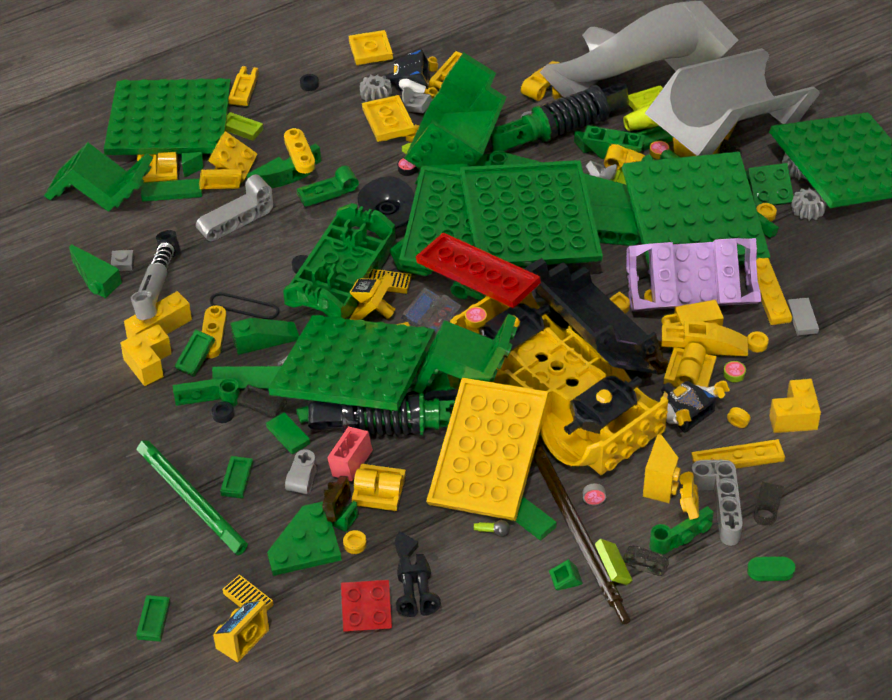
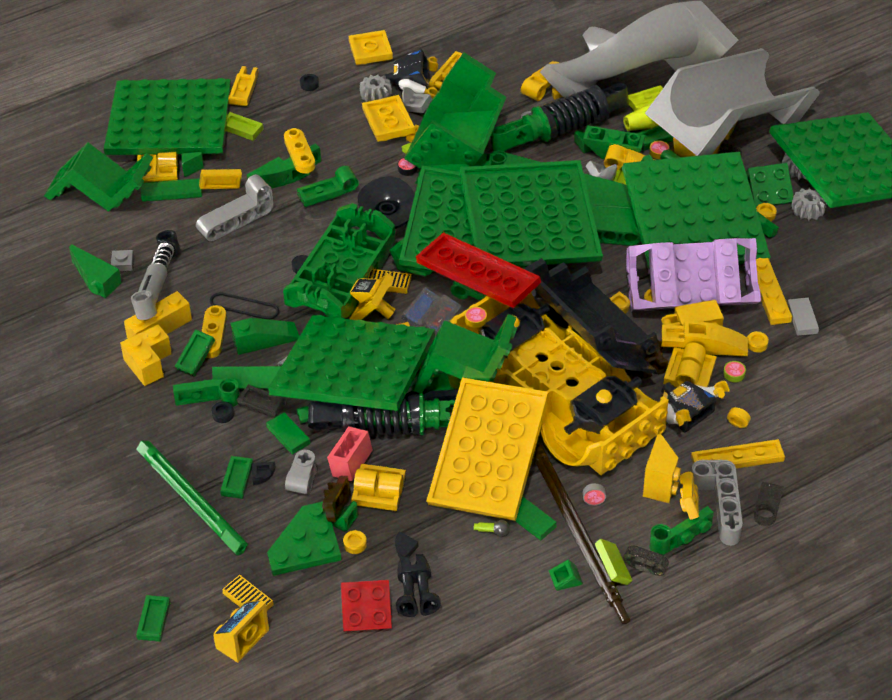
yellow plate [208,131,257,184] -> none
green tile [747,557,795,581] -> none
yellow brick [769,379,821,433] -> none
none -> black tile [252,461,275,486]

